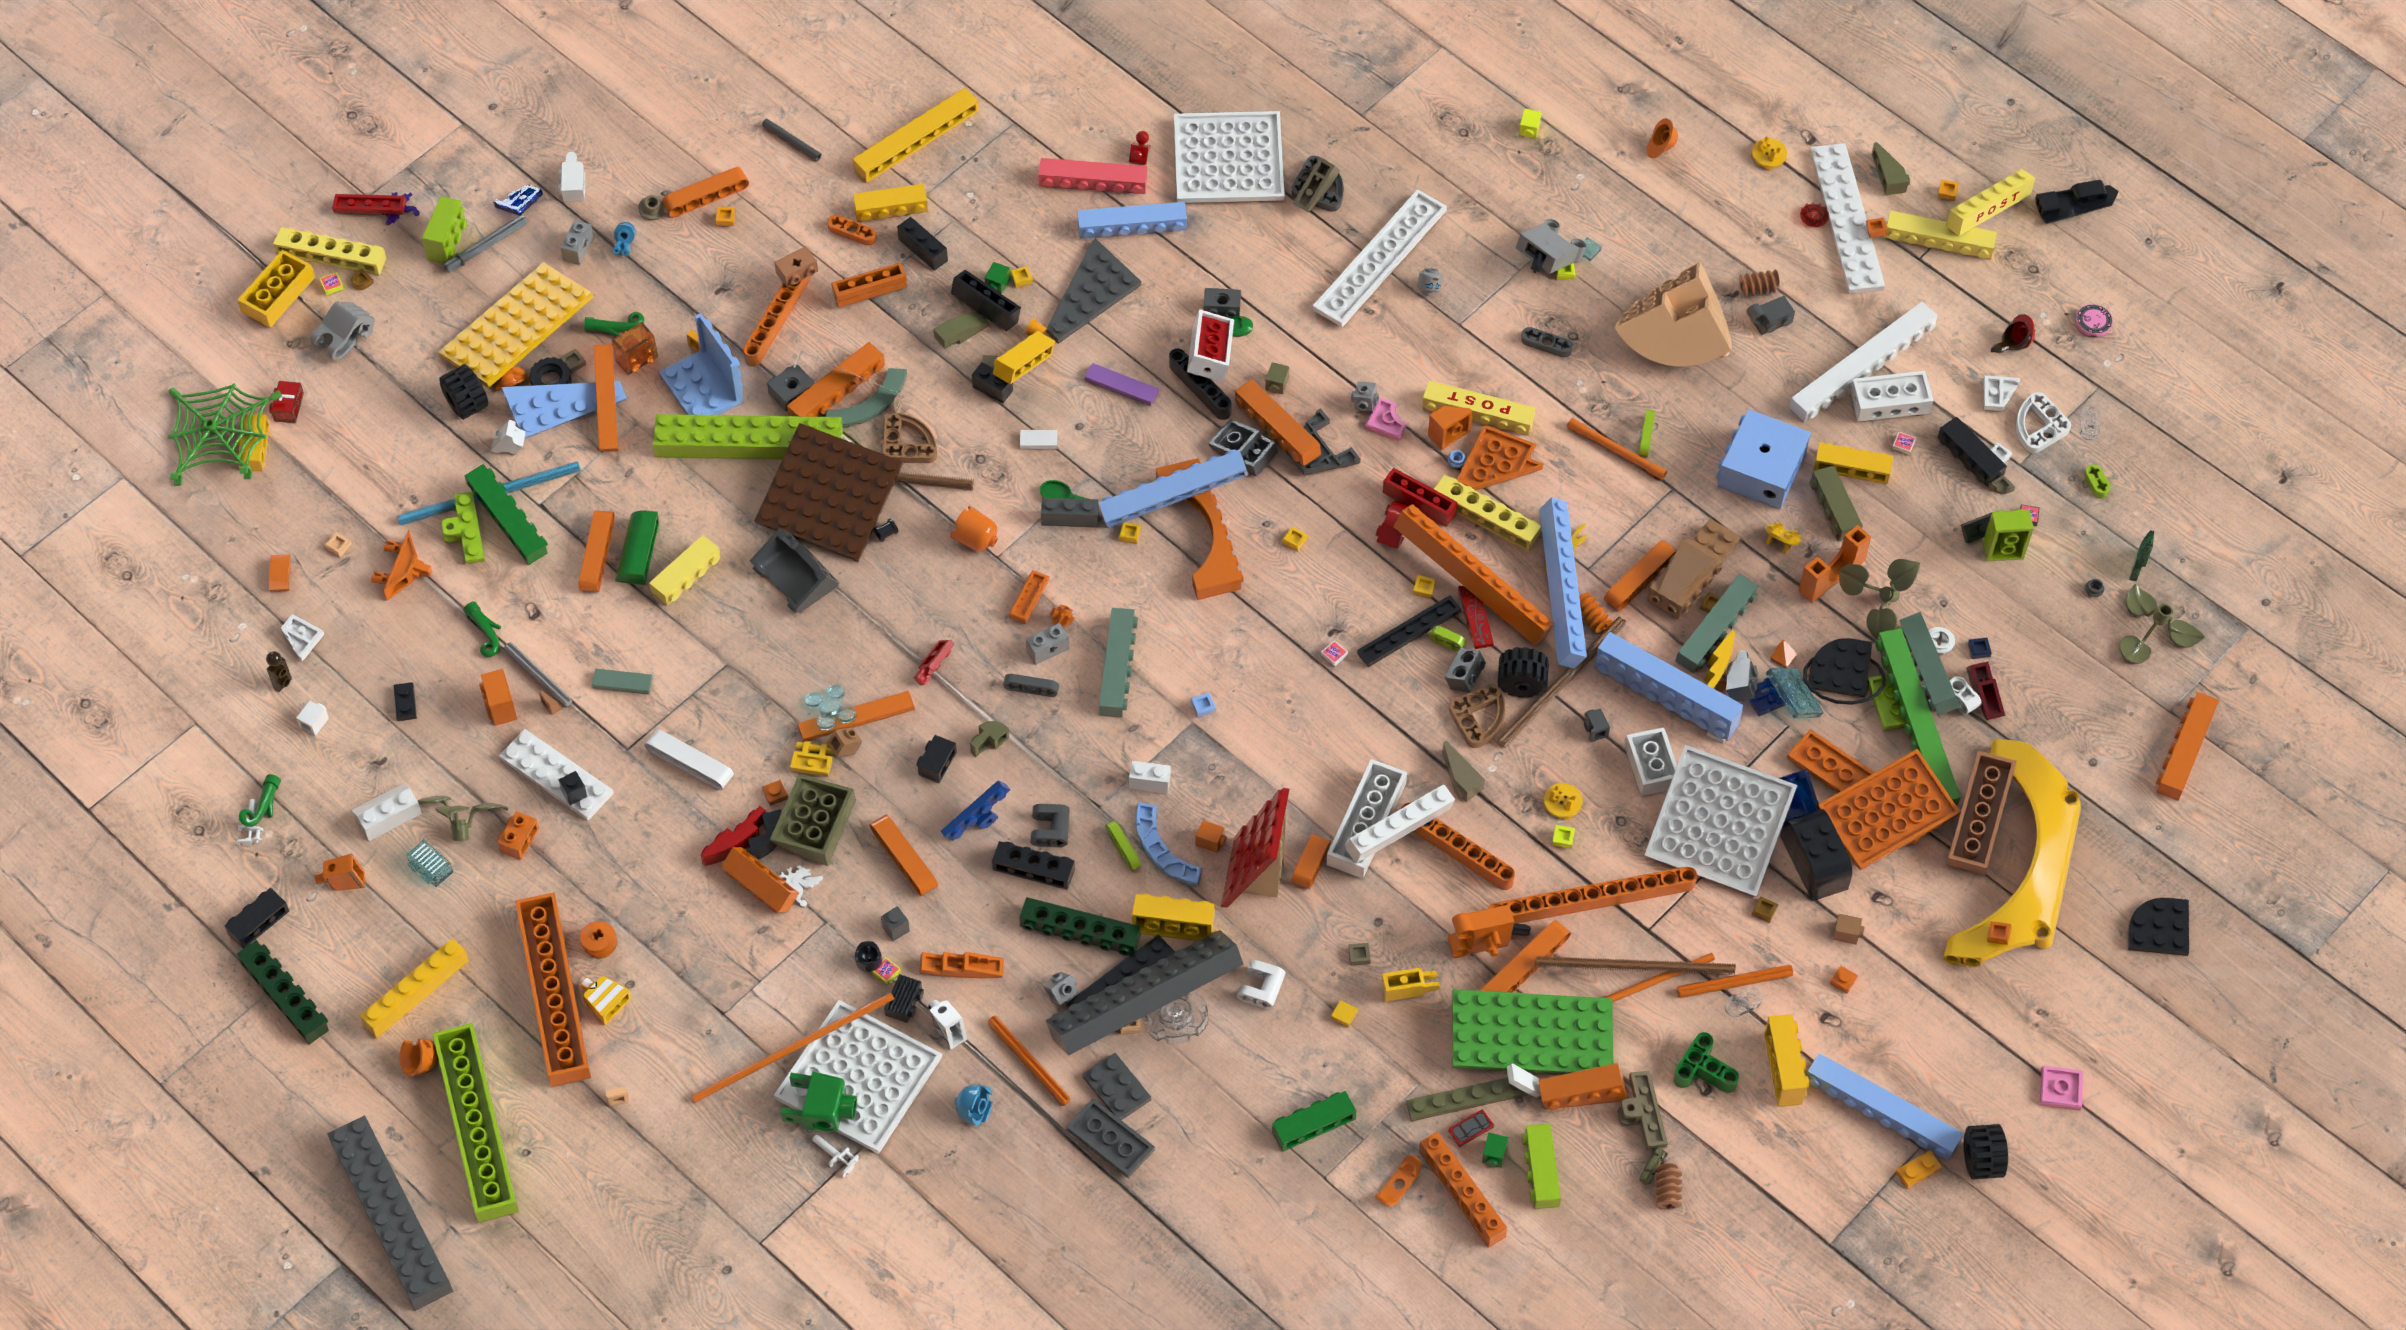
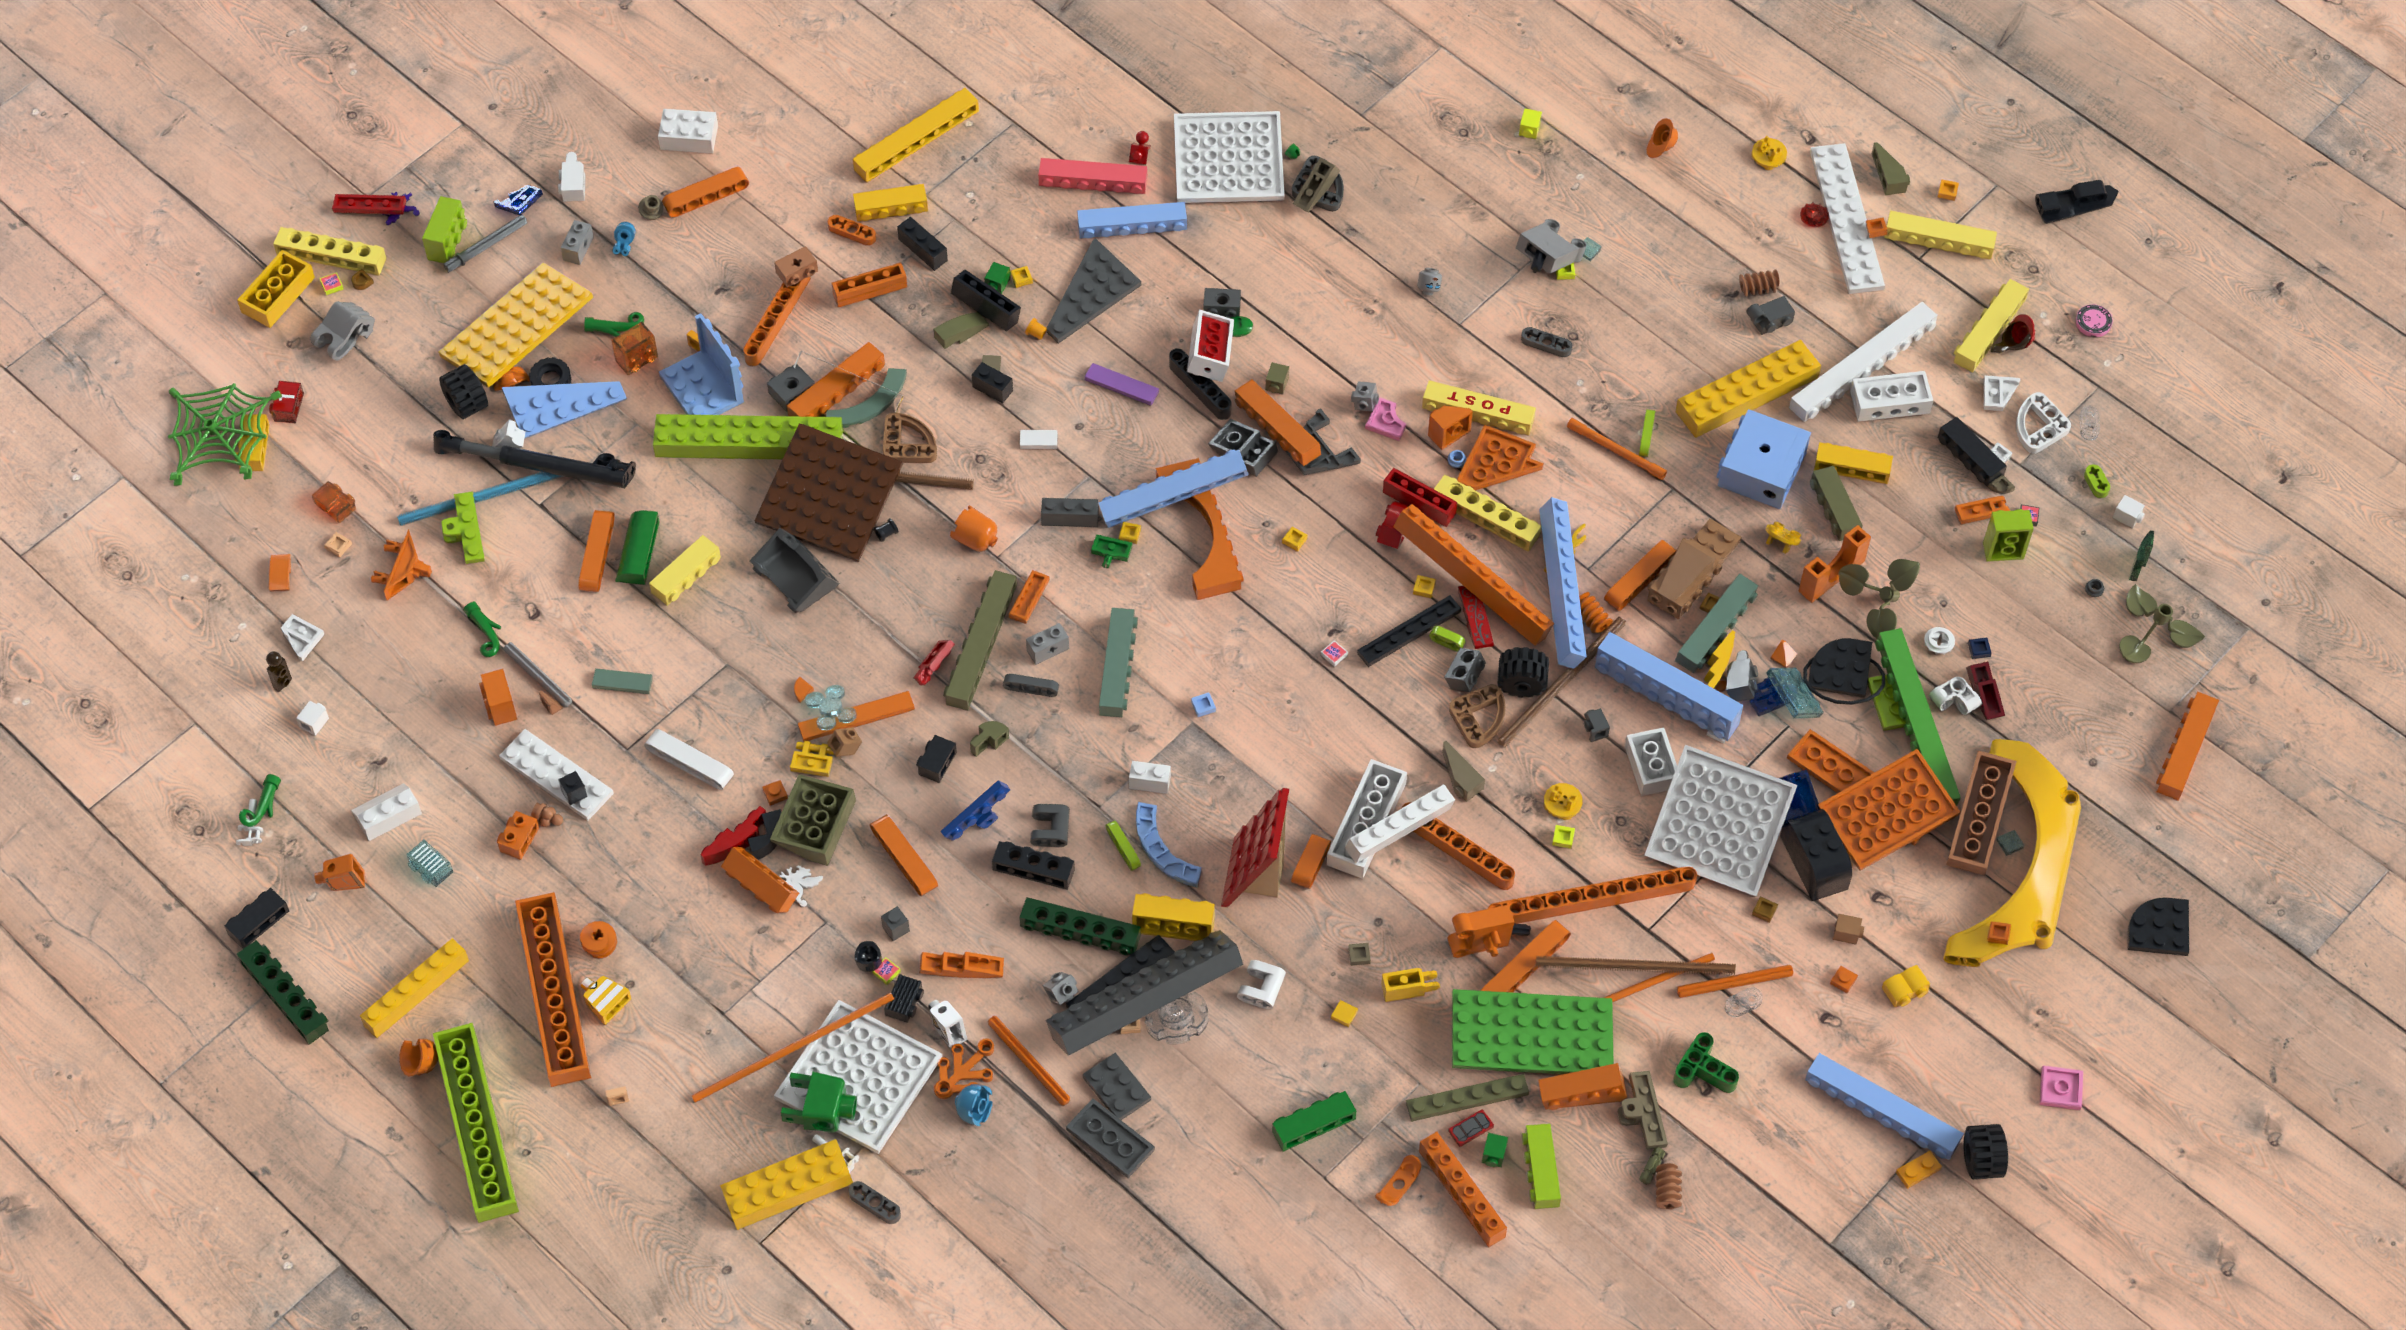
dark grey brick [327,1115,453,1311] -> none
black plate [394,682,417,721] -> none
olive plant [417,796,508,841] -> none
green brick [464,464,548,565] -> none
dark tan tile [560,349,586,374] -> none
orange tile [594,344,618,451] -> none
light orange plate [716,207,736,226] -> none
dark grey piece [762,118,822,161] -> none
yellow brick [993,331,1055,384] -> none
green piece [1040,480,1088,499] -> none
orange gear [1050,604,1075,628] -> none
orange brick [1195,820,1227,853] -> none
white plate [1313,189,1447,327] -> none
white tile [1507,1064,1541,1098] -> none
light nougat brick [1615,262,1731,366] -> none
yellow brick [1764,1014,1809,1107] -> none
tile [1892,432,1916,455] -> none
sand green brick [1899,612,1960,716] -> none
light yellow brick [1946,169,2035,236] -> none
black plate [1961,512,1992,543] -> none
none -> clear orange brick [312,481,356,523]
none -> black piece [433,430,636,489]
none -> nougat piece [531,802,563,827]
none -> white brick [658,109,718,154]
none -> yellow brick [720,1139,853,1230]
none -> orange tile [794,677,814,703]
none -> dark grey beam [849,1181,901,1224]
none -> orange plant [934,1038,994,1099]
none -> olive brick [943,570,1017,711]
none -> green plate [1091,534,1133,568]
none -> green hinge [1285,143,1300,159]
none -> yellow brick [1675,339,1821,438]
none -> yellow brick [1882,965,1930,1007]
none -> light yellow brick [1953,279,2029,373]
none -> orange plate [1955,496,2010,524]
none -> clear light blue tile [1997,830,2025,856]
none -> white brick [2113,495,2145,528]

